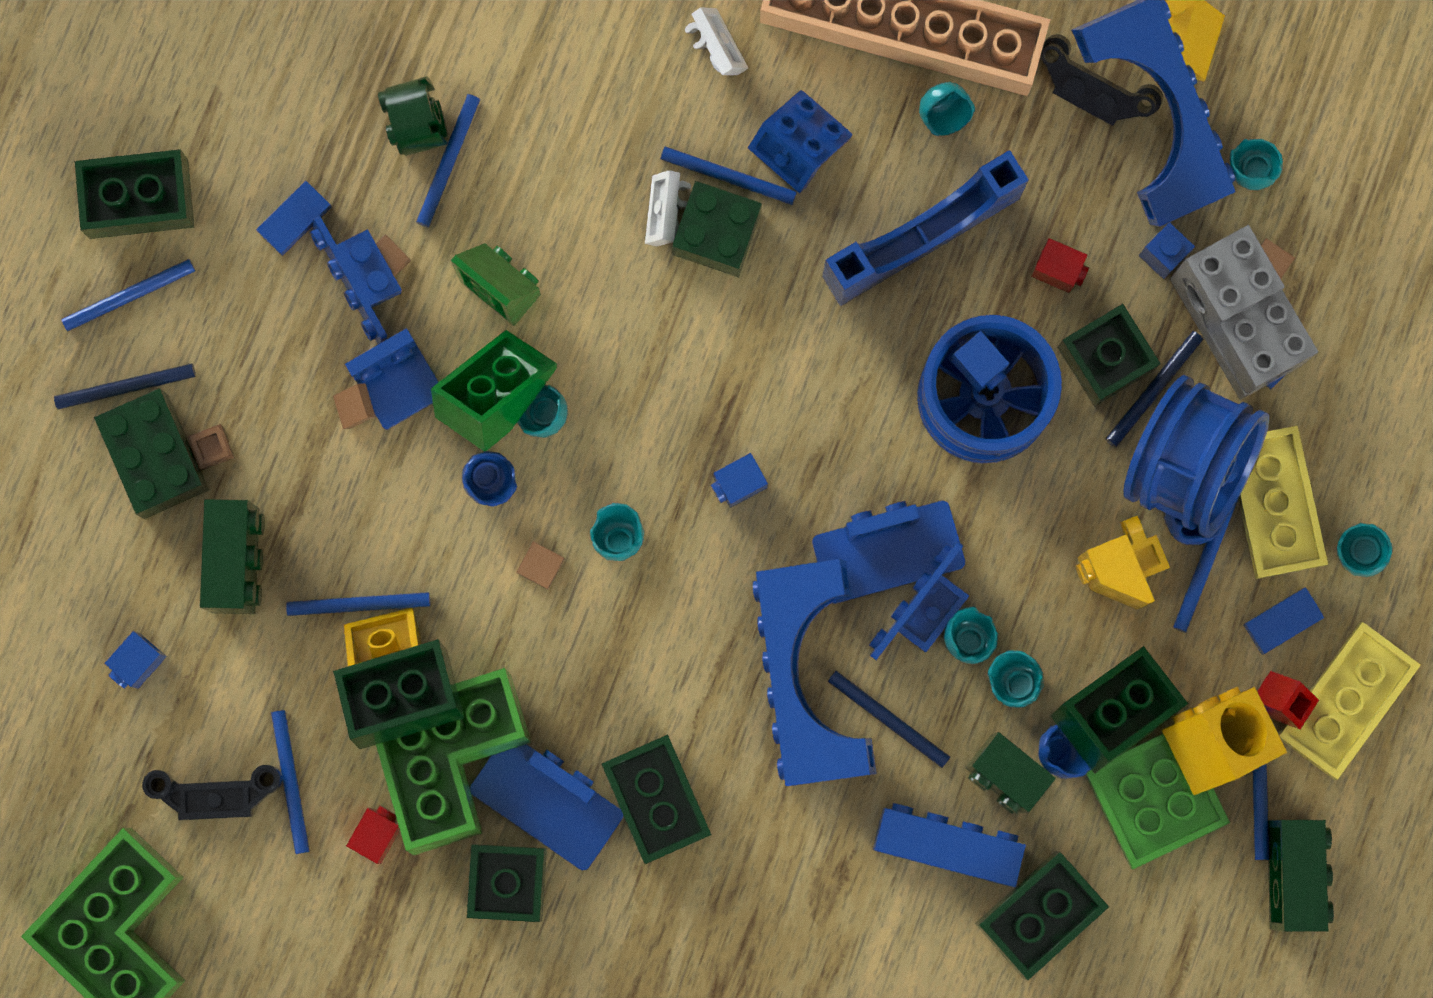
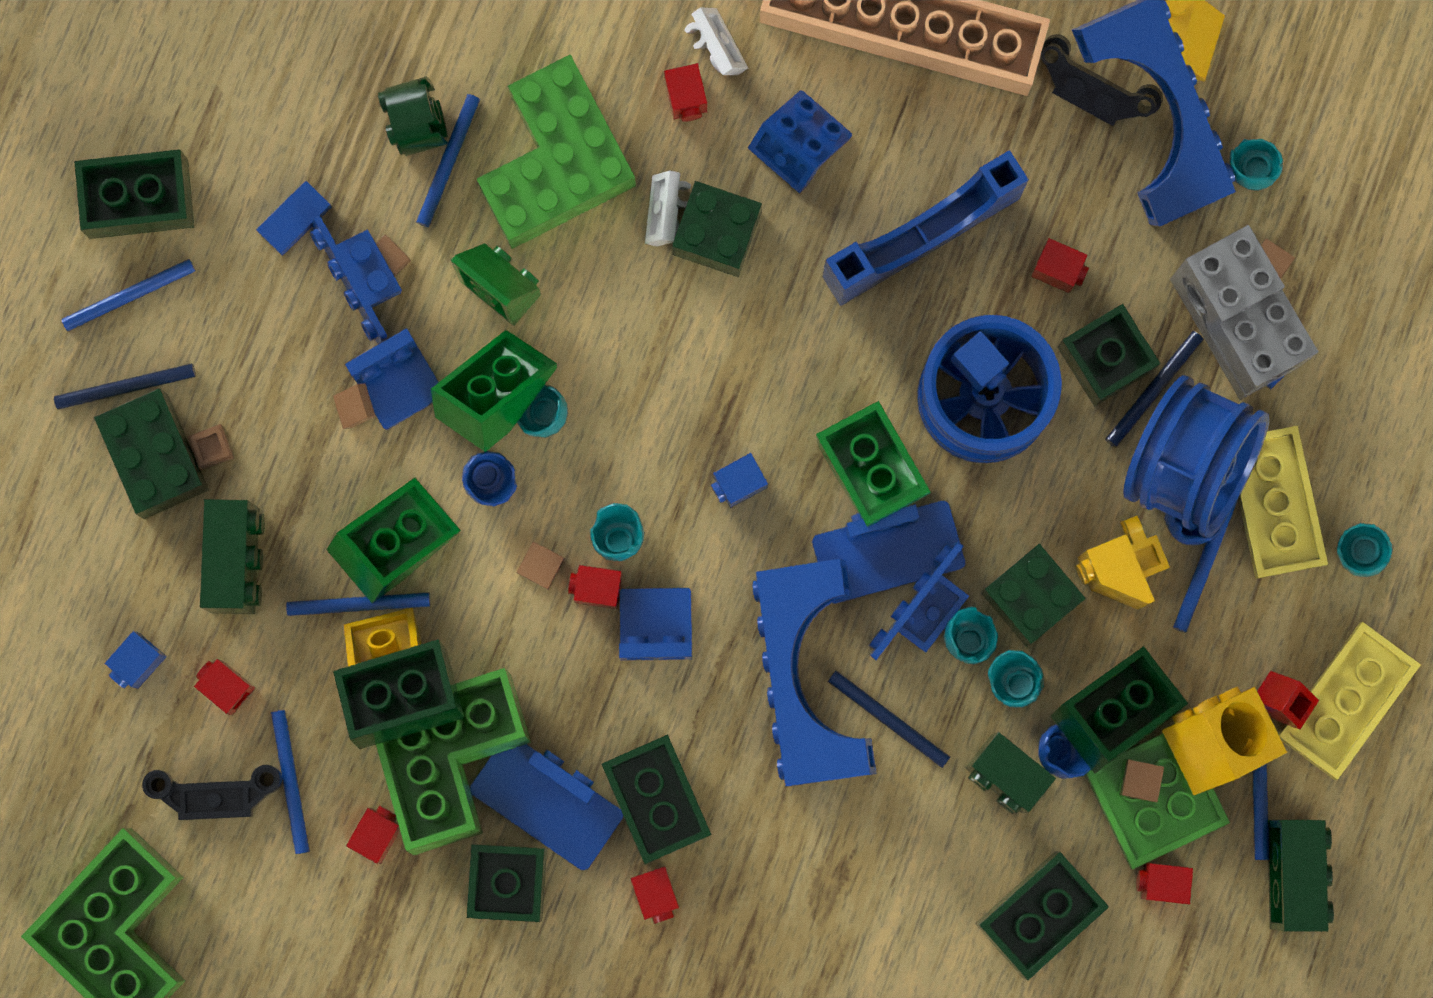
blue bar [660,146,797,205] -> none
blue brick [873,803,1026,888] -> none
teal hair [919,82,975,136] -> none
blue brick [1139,222,1195,279] -> none
blue tile [1243,587,1325,655] -> none
none -> red brick [193,659,255,716]
none -> green slope [326,478,461,603]
none -> bright green brick [477,54,636,249]
none -> red brick [568,565,623,609]
none -> blue bracket [619,588,692,661]
none -> red brick [630,866,679,924]
none -> red brick [664,63,707,122]
none -> green slope [816,401,931,527]
none -> dark green brick [981,543,1086,647]
none -> medium nougat tile [1120,759,1164,803]
none -> red brick [1136,863,1193,905]

